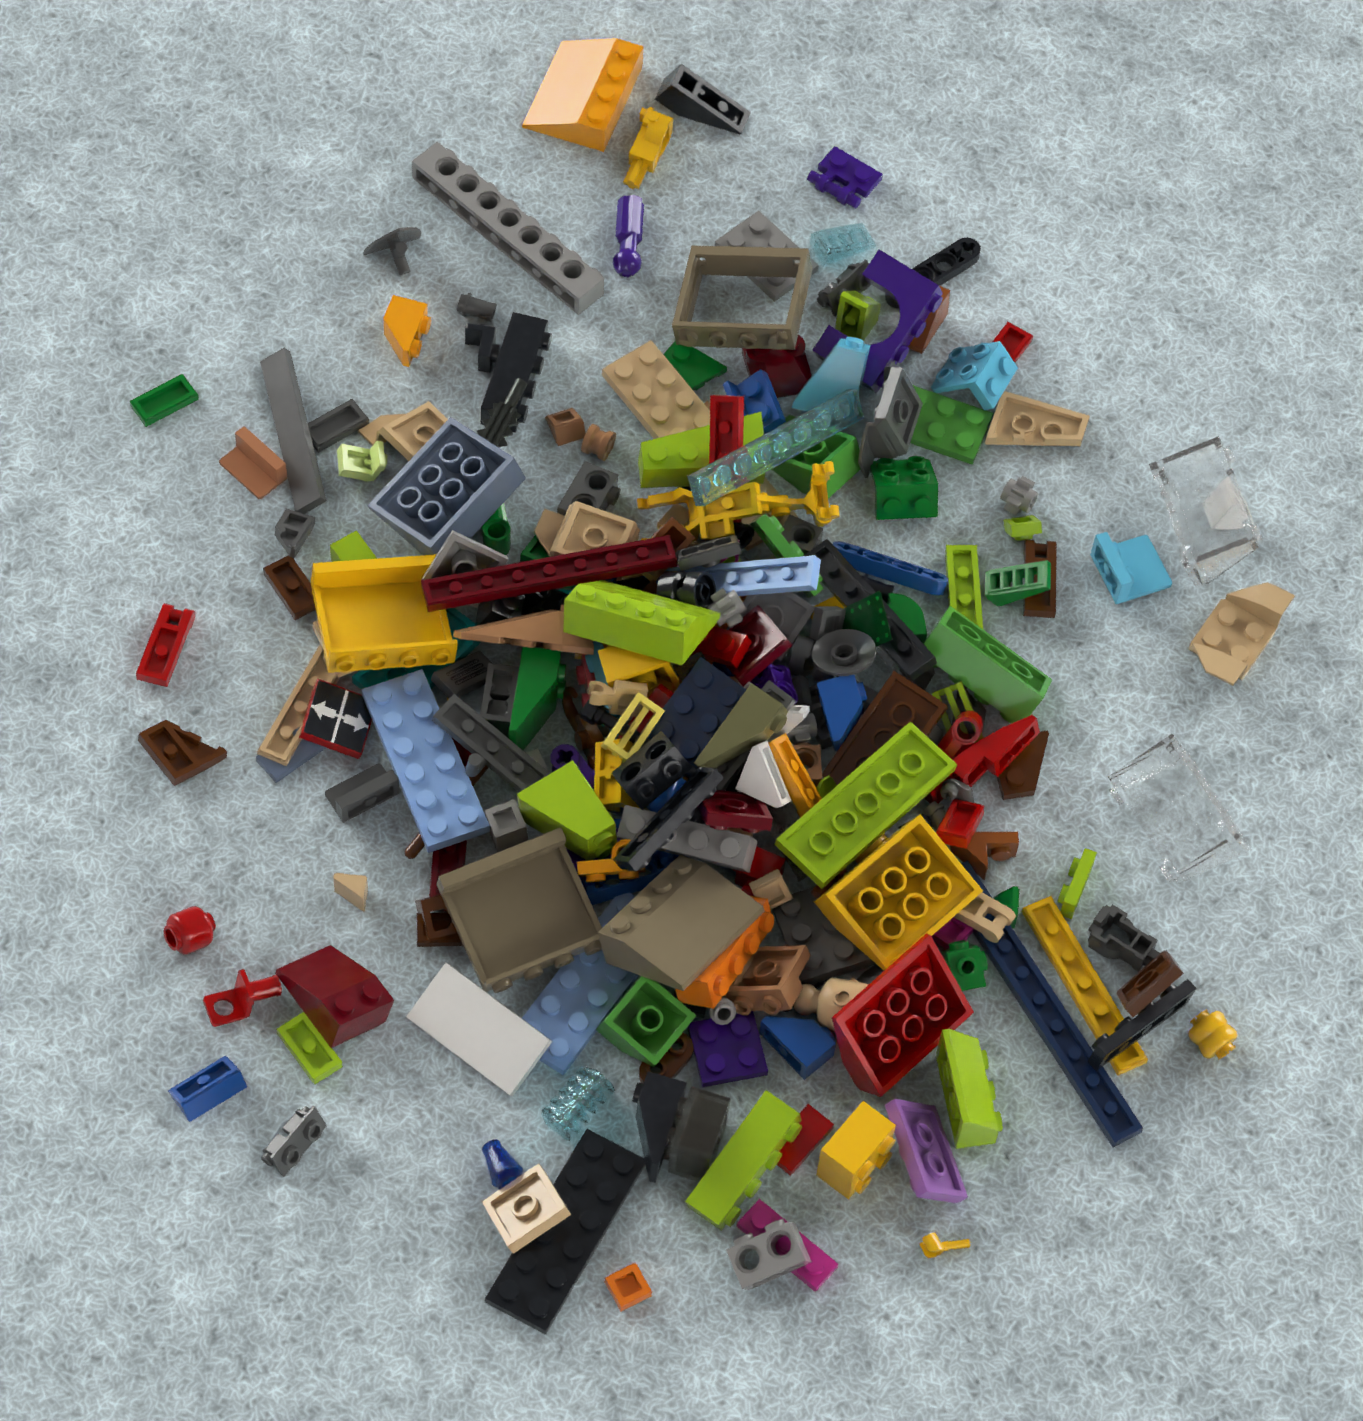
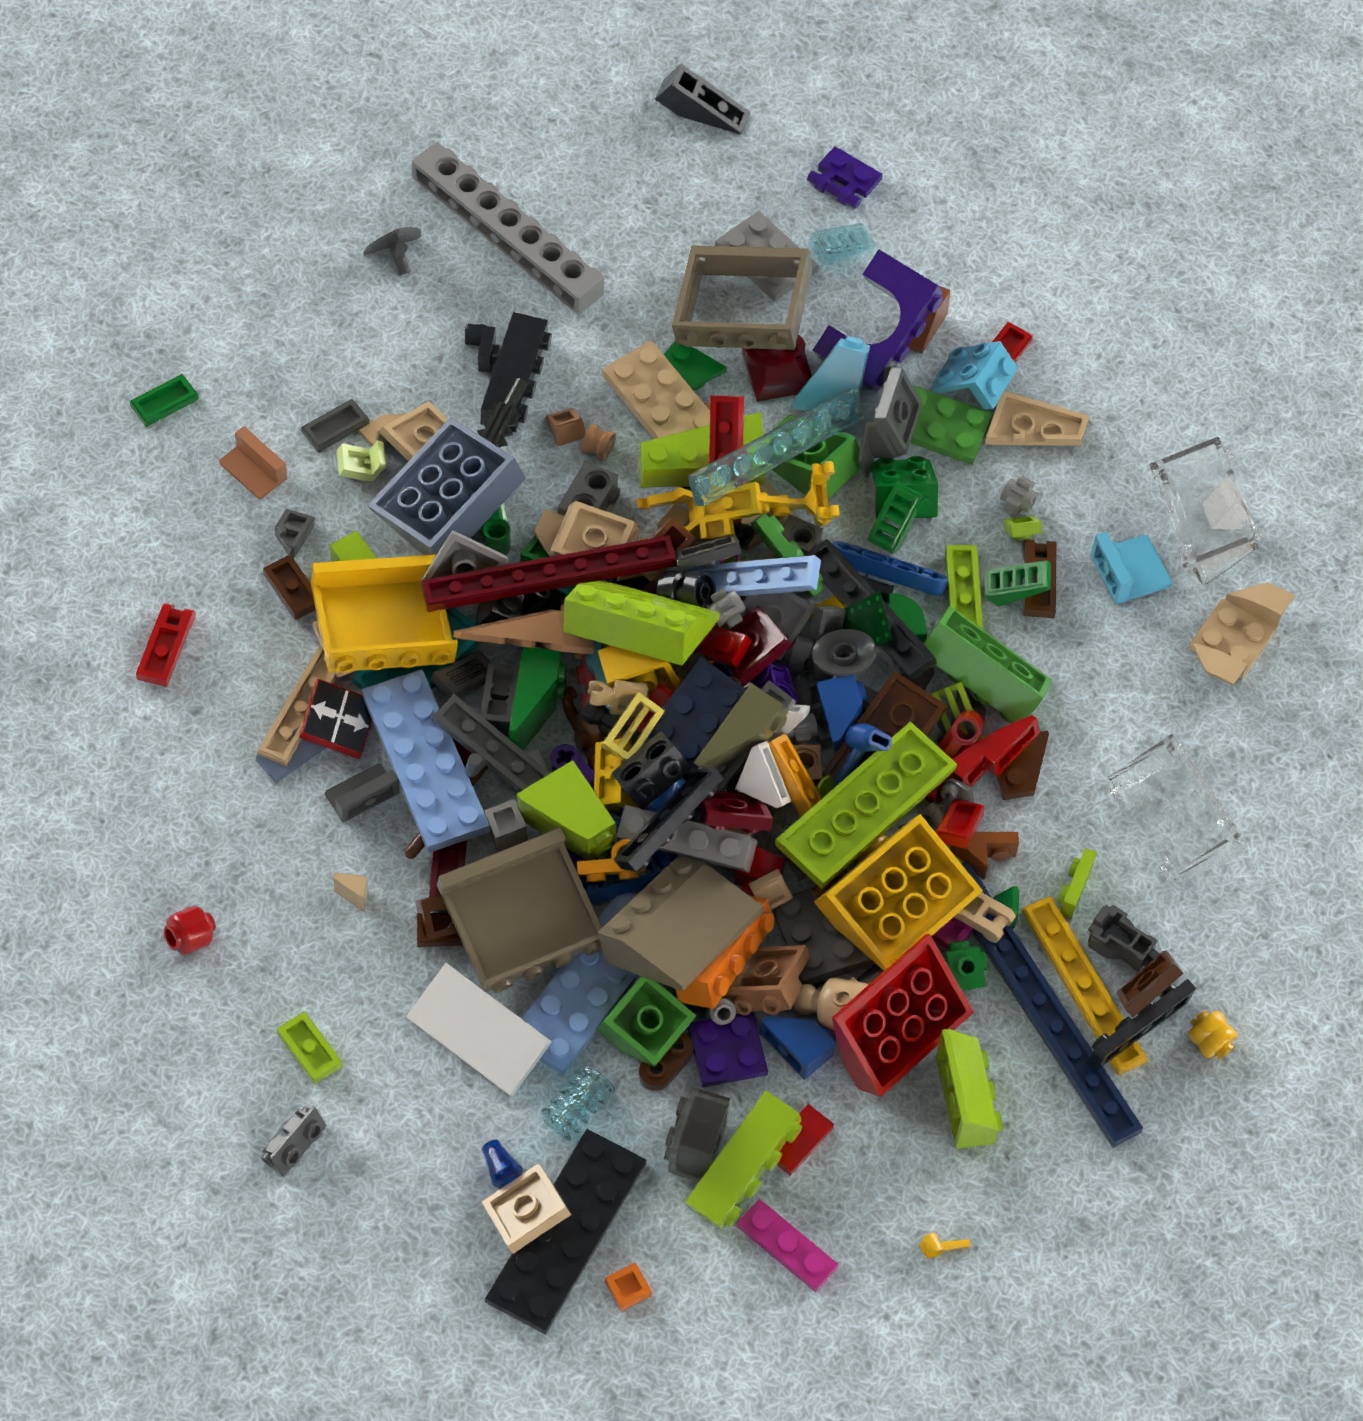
reddish brown wing [138,720,227,786] -> none
blue slope [168,1056,247,1122] -> none
red bracket [203,969,282,1027] -> none
dark grey tile [260,348,327,514] -> none
dark red slope [275,945,394,1048] -> none
light orange slope [383,295,432,367] -> none
dark grey pin [457,293,497,322] -> none
light orange slope [522,38,644,152] -> none
dark purple piece [613,195,644,278] -> none
yellow piece [623,107,673,189] -> none
black slope [632,1071,687,1183] -> none
blue bracket [723,369,786,436] -> none
light grey brick [726,1219,812,1290] -> none
yellow brick [816,1101,896,1200] -> none
dark grey hinge [817,259,871,317] -> none
lime slope [835,291,881,341] -> none
black beam [885,237,981,309] -> none
medium lavender plate [885,1099,968,1203] -> none
none -> blue piece [835,723,892,785]
none -> green slope [867,481,924,554]

